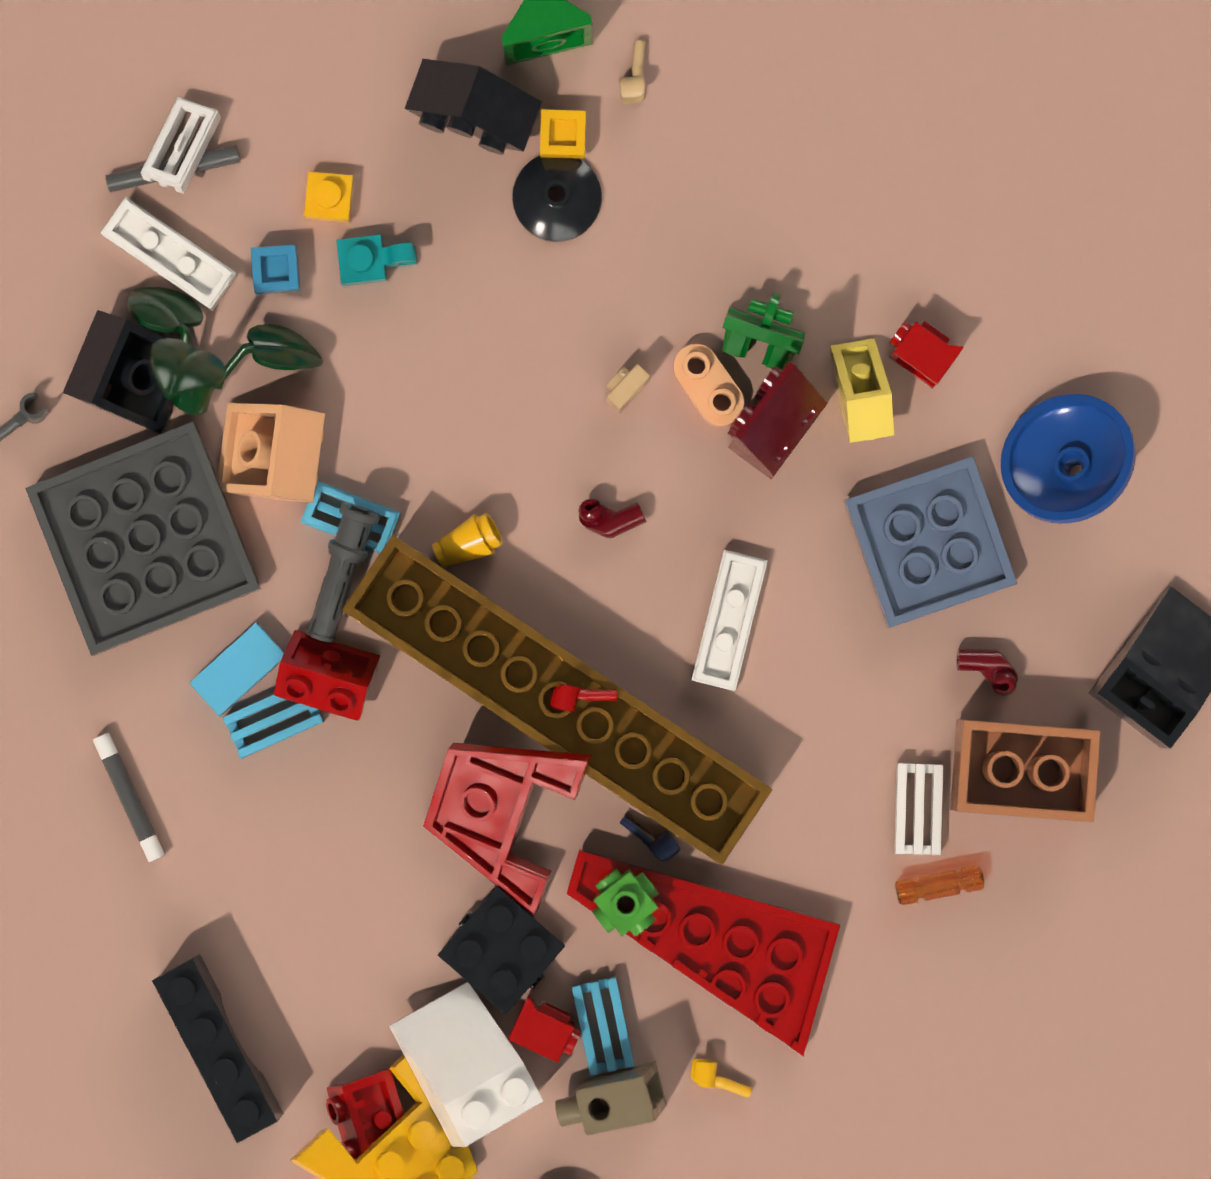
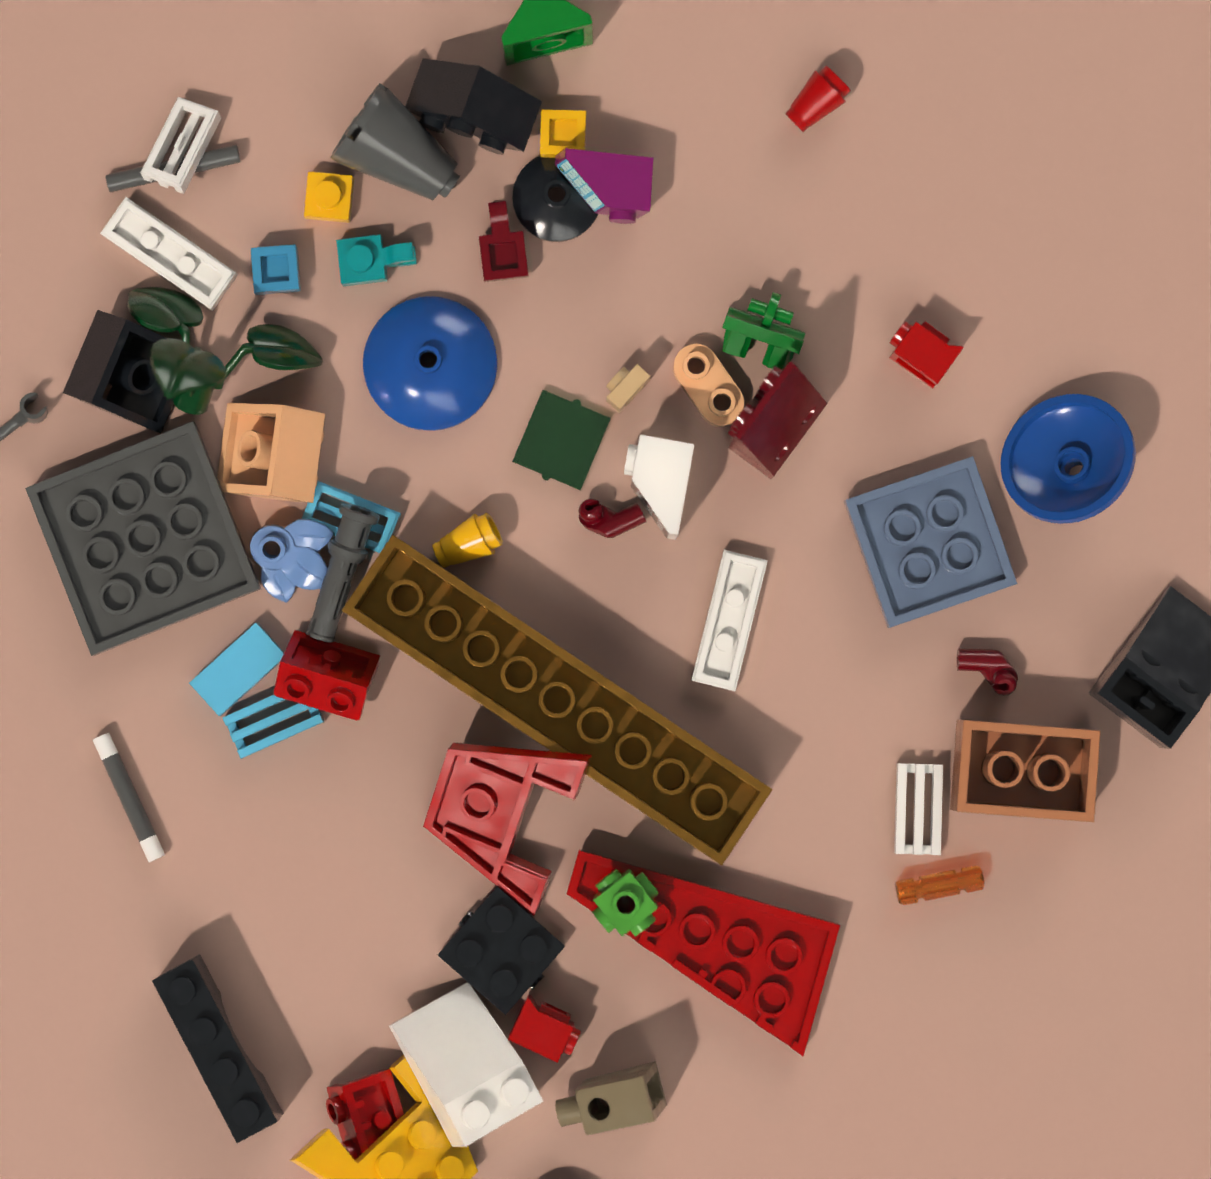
red hand [550,684,617,713] -> none
medium azure tile [572,976,635,1076] -> none
tan hand [619,40,646,104] -> none
dark blue hand [620,814,680,861] -> none
yellow hand [691,1058,752,1098] -> none
light yellow slope [830,338,894,443] -> none
none -> medium blue plate [250,519,334,602]
none -> dark grey cone [330,83,460,201]
none -> blue dish [363,296,497,431]
none -> dark red plate [479,201,529,282]
none -> clear green piece [512,390,611,491]
none -> magenta slope [555,148,653,224]
none -> white slope [624,435,694,540]
none -> red cone [785,65,851,133]

